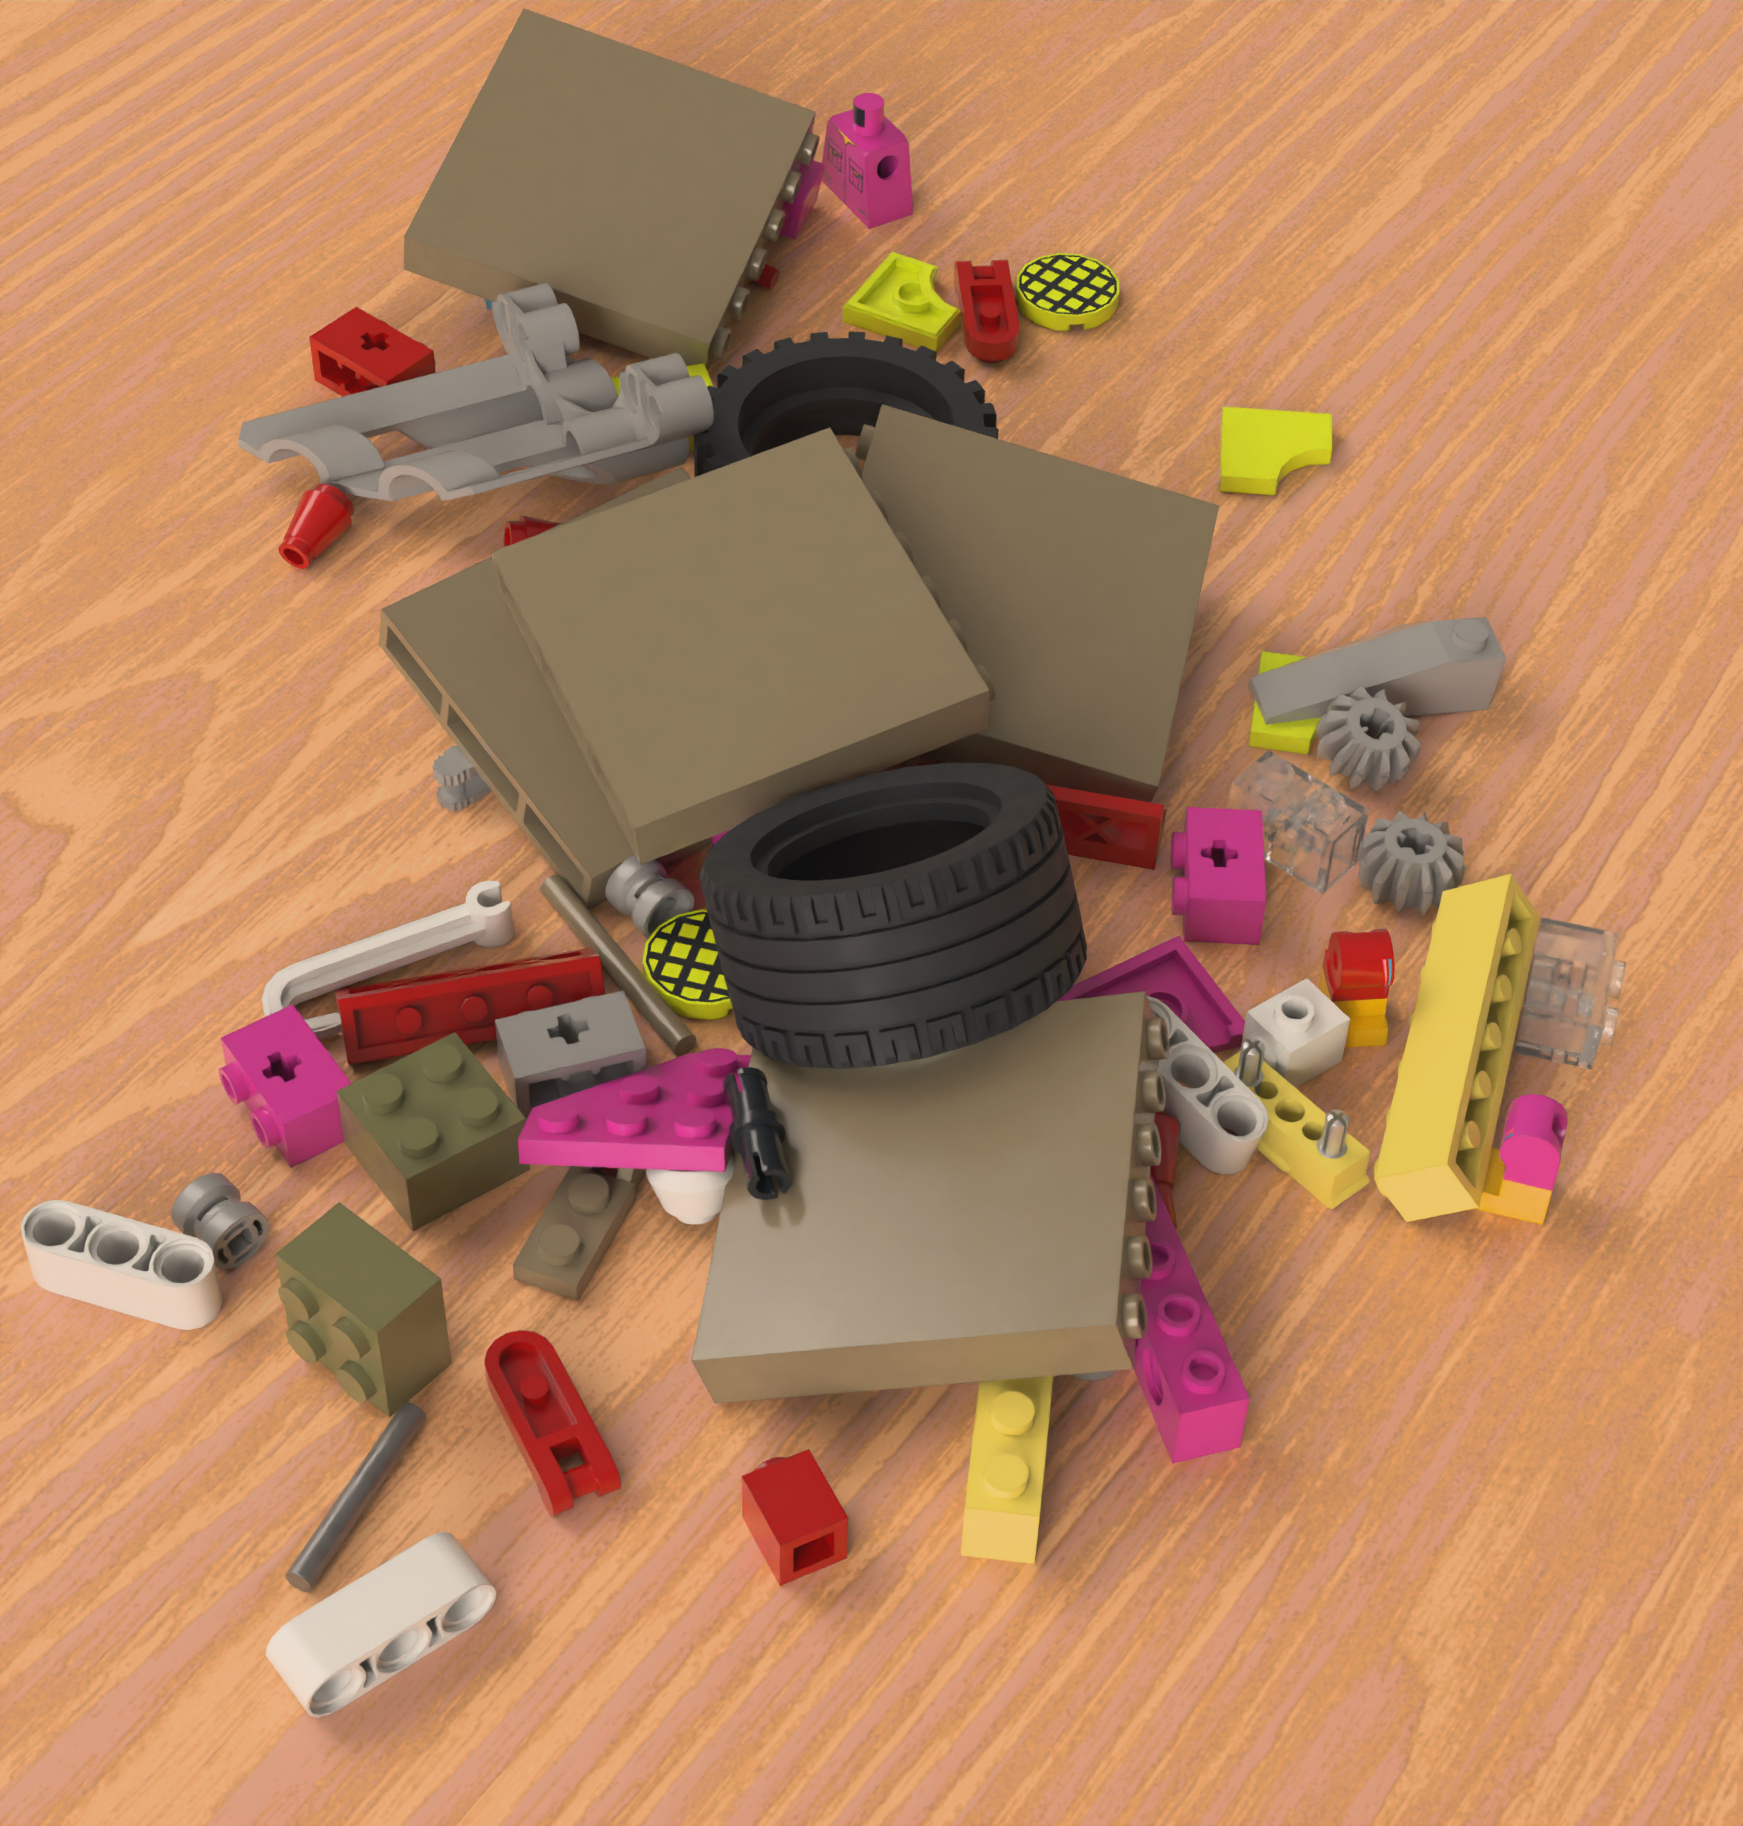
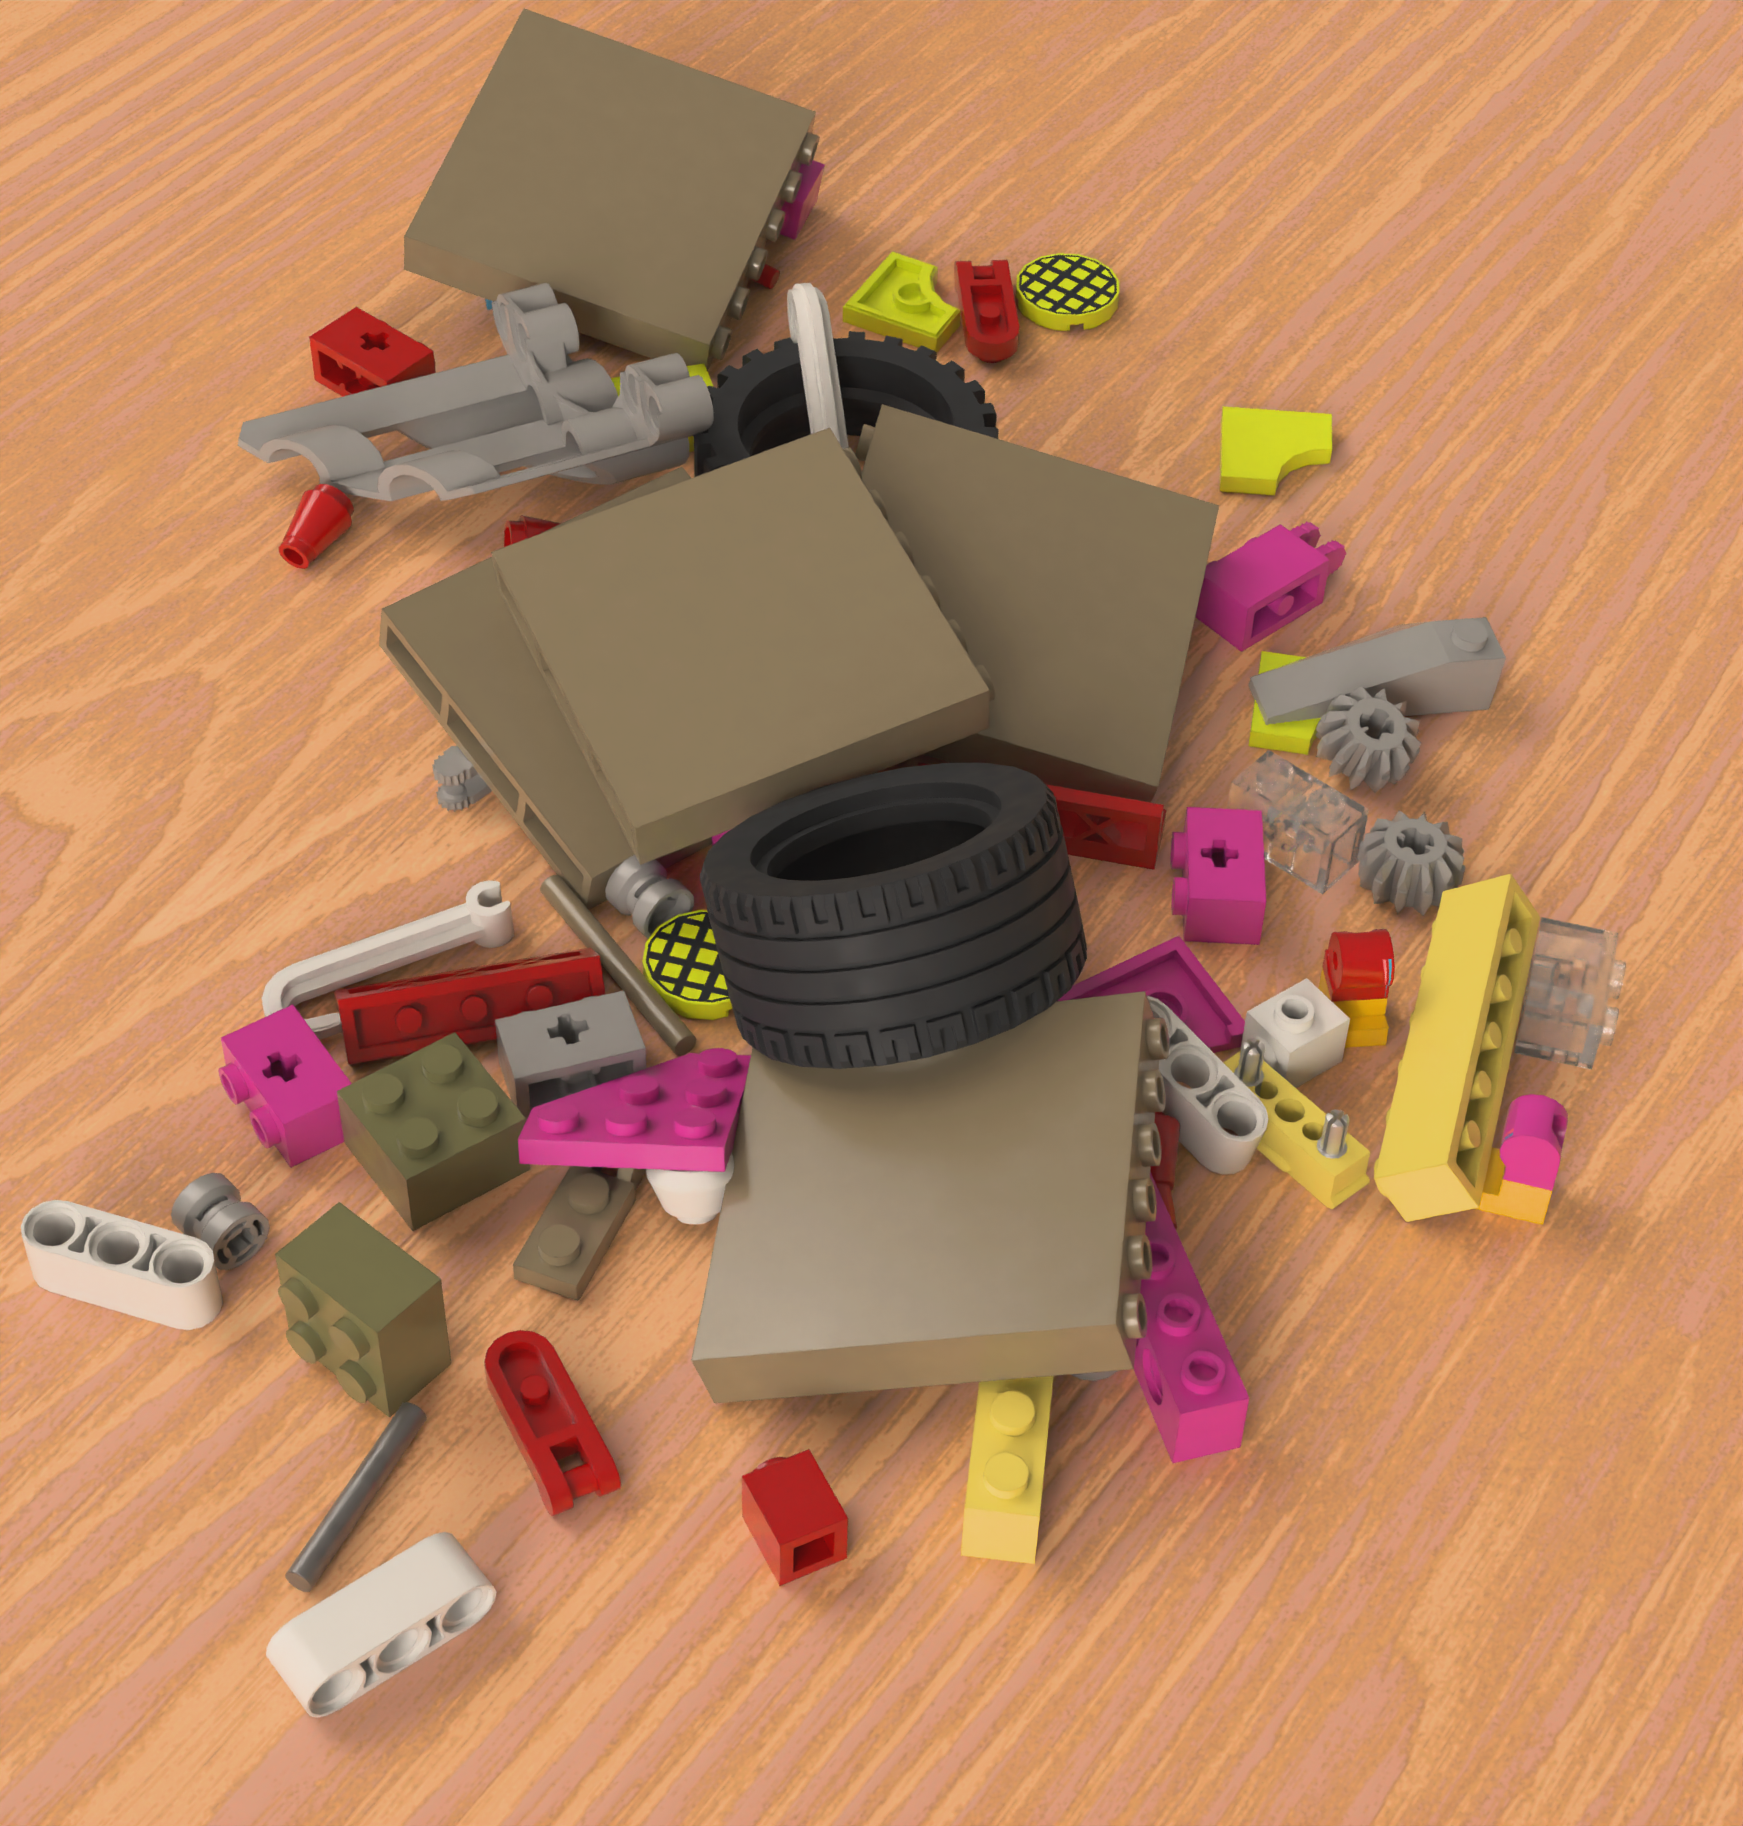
black pin [723,1067,792,1200] -> none
dark pink torso [821,93,913,229] -> none
none -> white piece [787,283,849,449]
none -> dark pink hinge [1195,521,1347,652]

